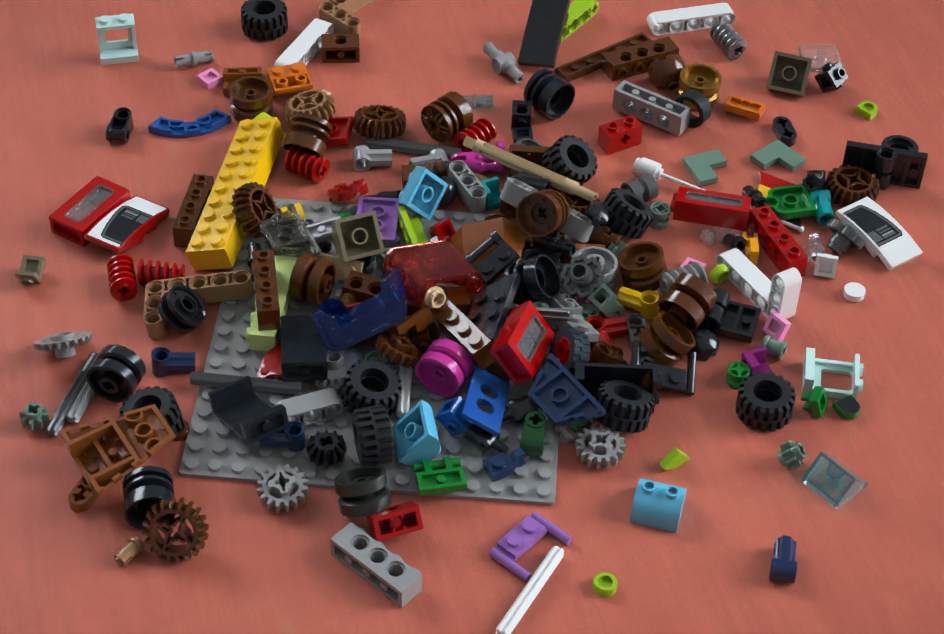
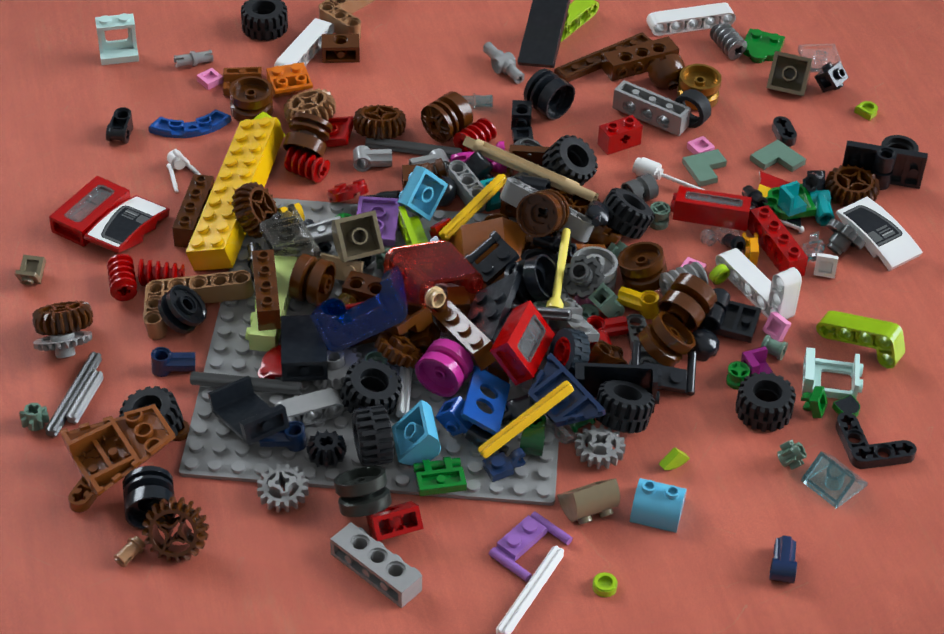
black wheel [86,344,146,402] -> none
orange plate [723,94,766,121] -> none
white tile [843,282,866,302] -> none
none -> reddish brown gear [32,300,93,336]
none -> white plant [166,149,202,193]
none -> yellow axle [439,174,507,241]
none -> black piece [464,150,494,181]
none -> yellow axle [478,380,574,459]
none -> light yellow piece [546,228,571,308]
none -> dark tan brick [557,479,620,525]
none -> bright pink tile [687,136,715,155]
none -> green plate [743,28,785,63]
none -> teal panel [778,181,807,217]
none -> lime beam [816,311,905,369]
none -> black beam [835,412,917,469]

